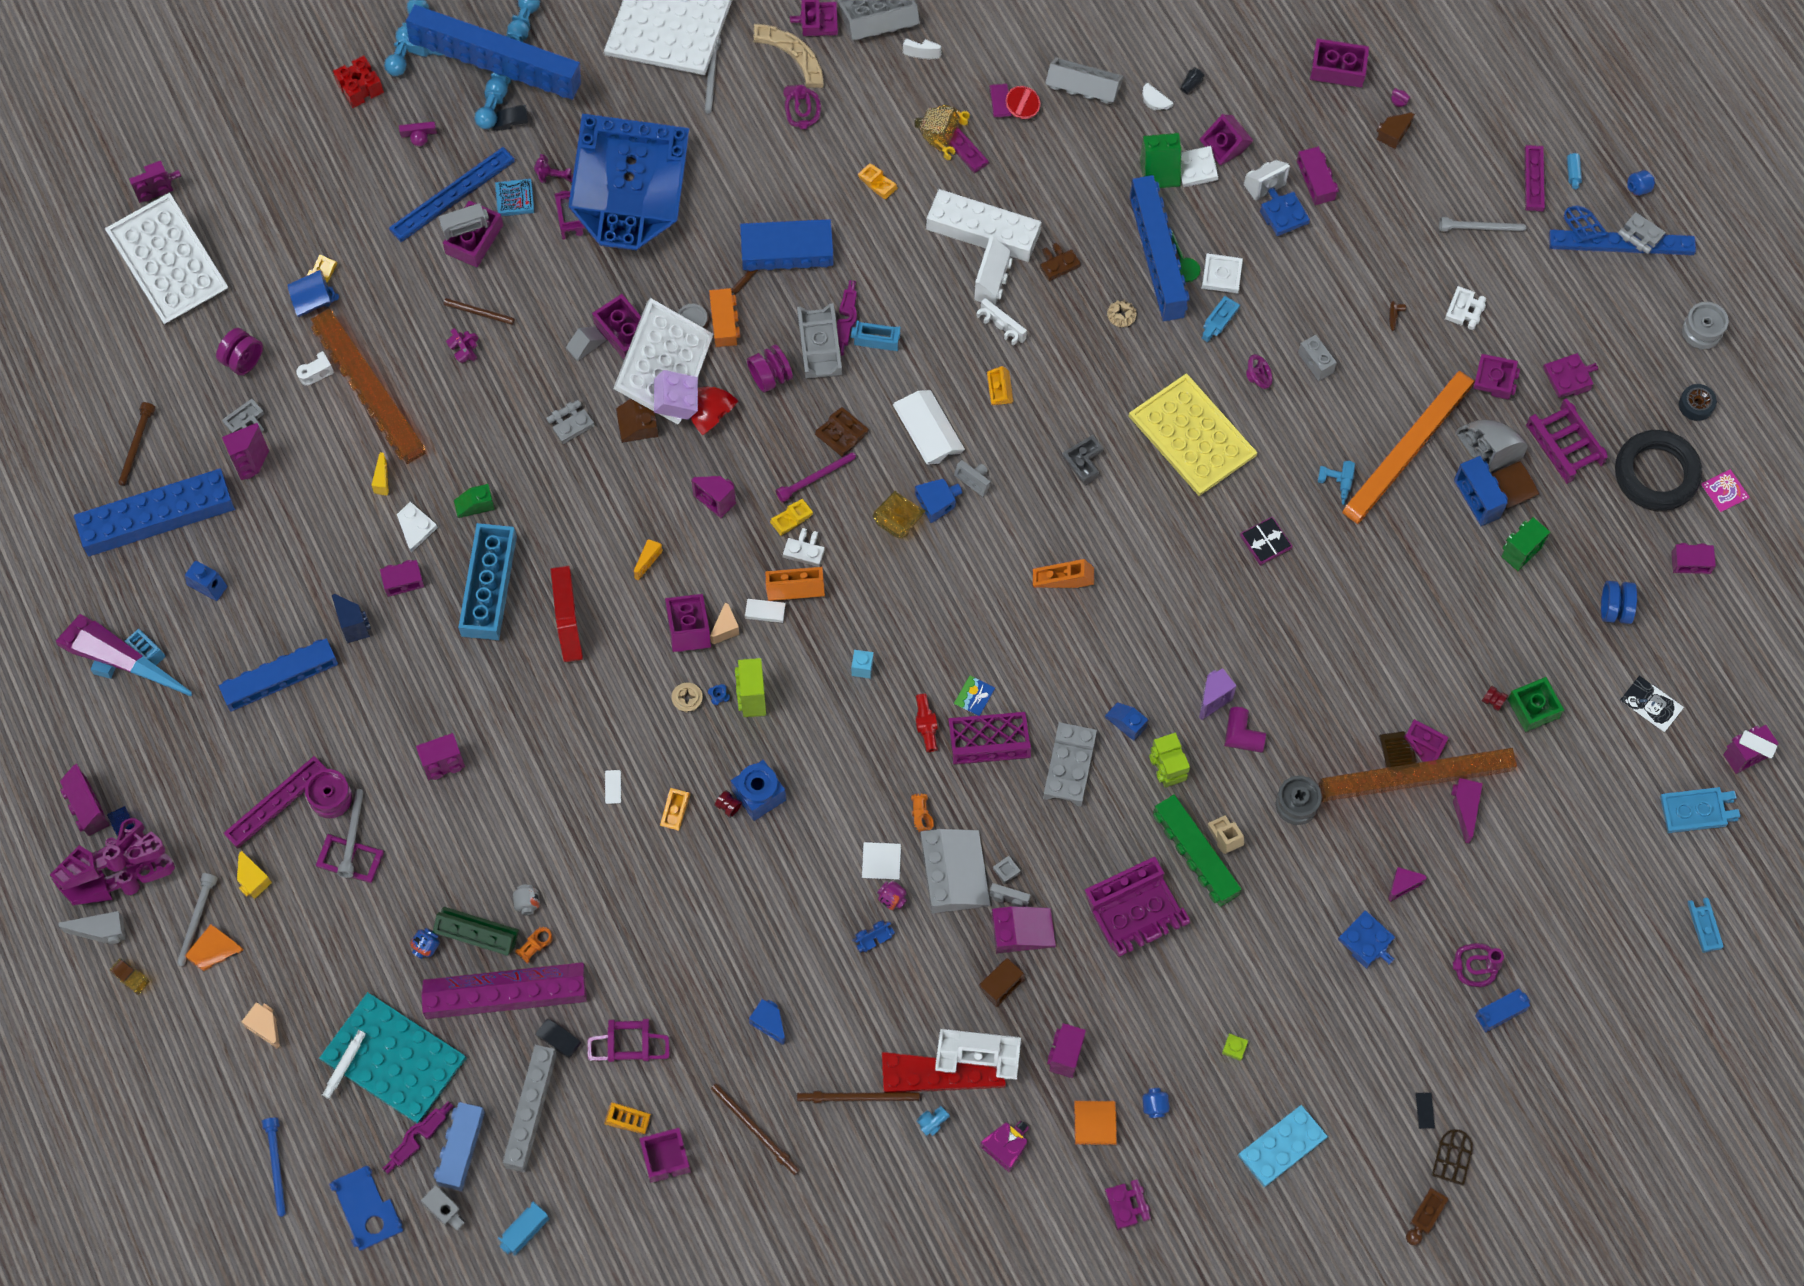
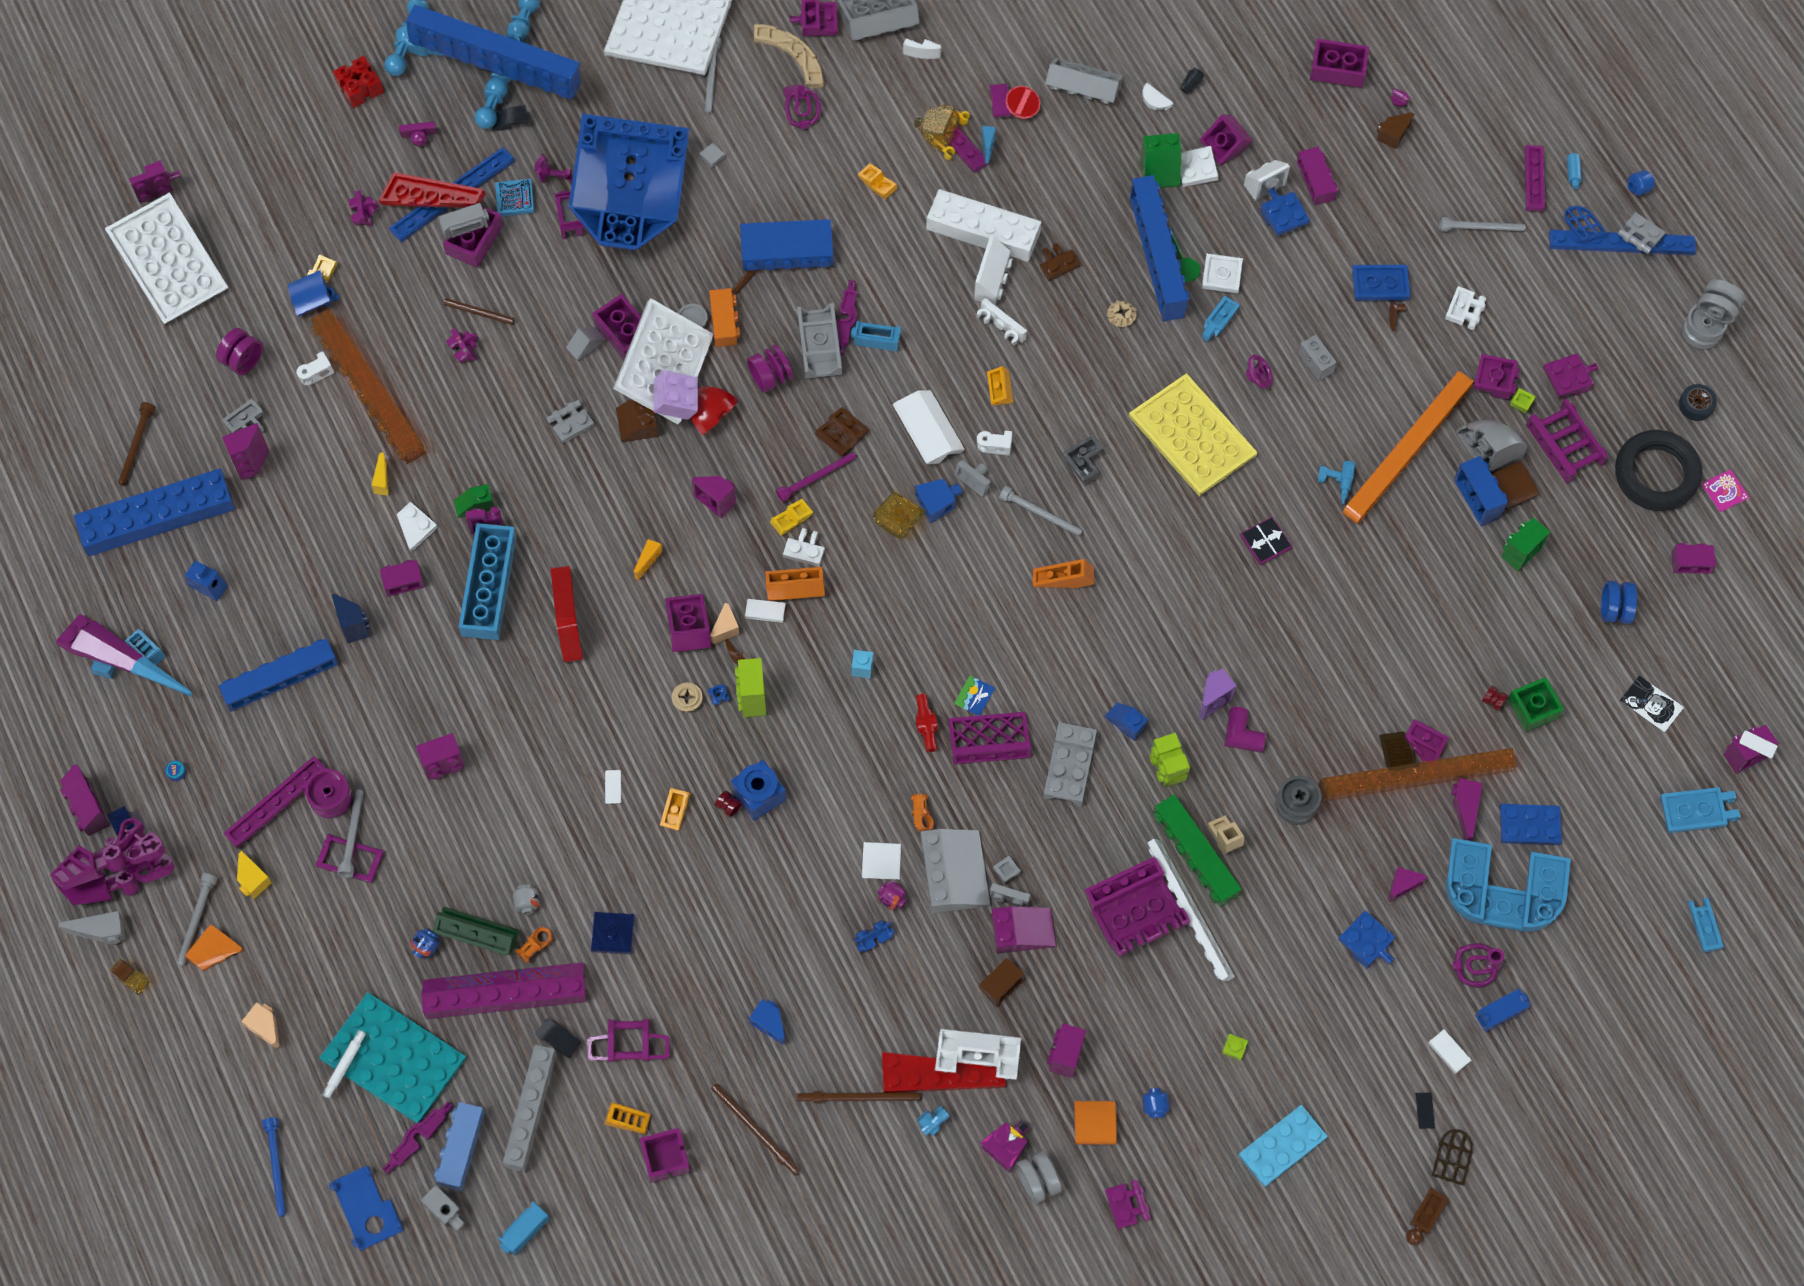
none -> blue tile [165,760,186,781]
none -> magenta hips [348,190,379,227]
none -> red wing [378,172,486,208]
none -> magenta plate [466,507,503,534]
none -> clear blue plate [591,912,635,954]
none -> light grey tile [700,143,725,168]
none -> reddish brown bar [725,639,749,666]
none -> white leg [977,431,1012,456]
none -> dark azure slope [981,126,996,164]
none -> light grey piece [999,486,1082,536]
none -> light grey wheel [1016,1151,1062,1205]
none -> white plate [1148,839,1235,981]
none -> blue plate [1352,265,1410,301]
none -> white tile [1428,1030,1471,1074]
none -> dark azure plate [1445,838,1571,932]
none -> blue plate [1499,804,1562,845]
none -> lime plate [1510,388,1536,414]
none -> light grey wheel [1697,279,1746,323]

